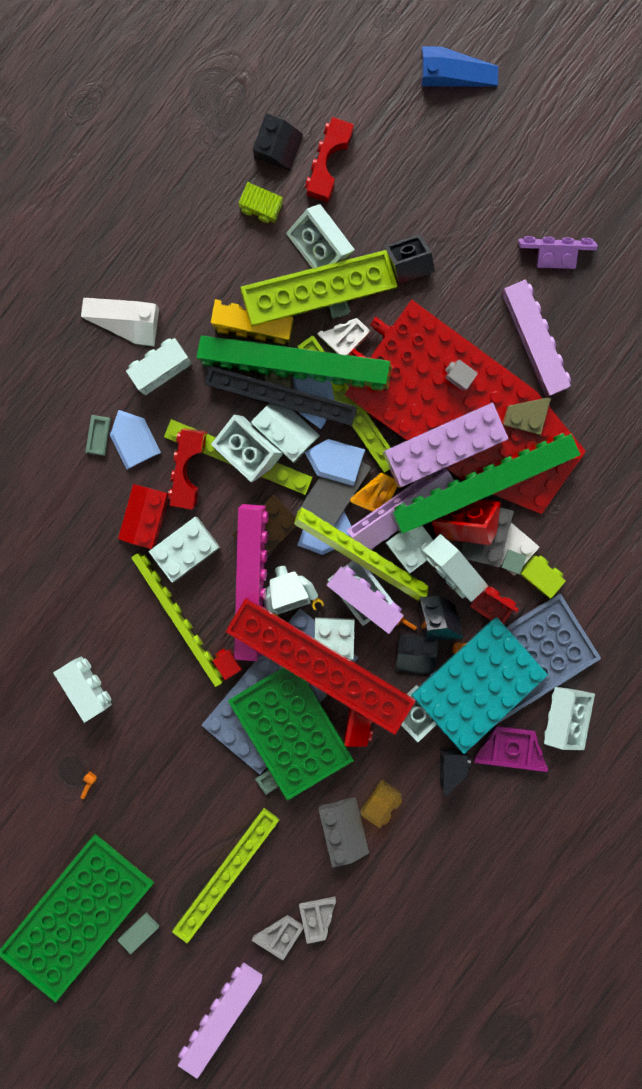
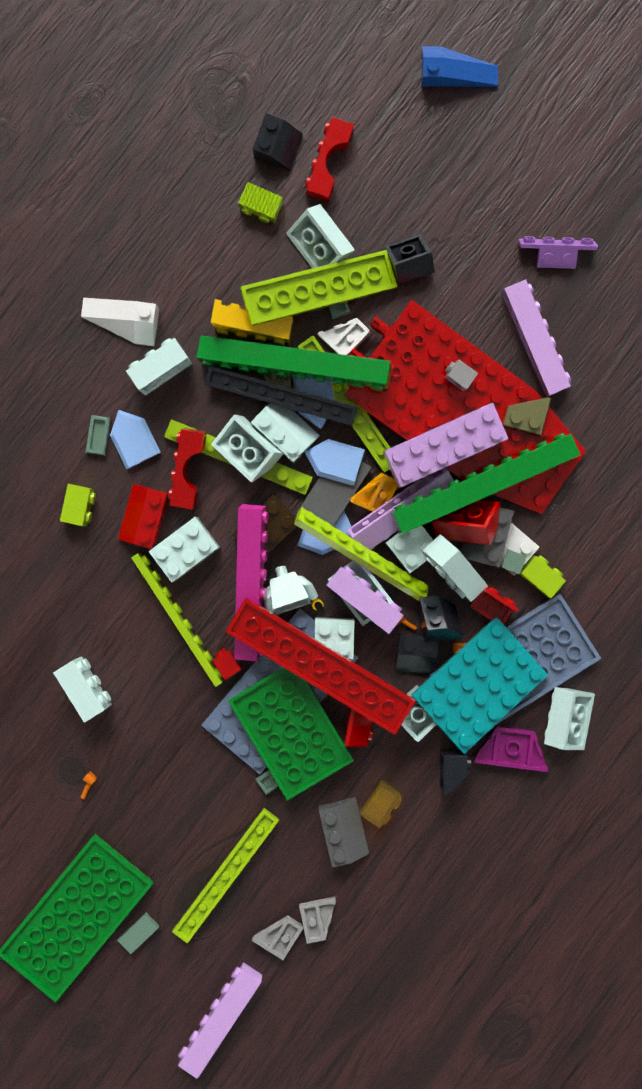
none -> lime brick [60,484,96,526]

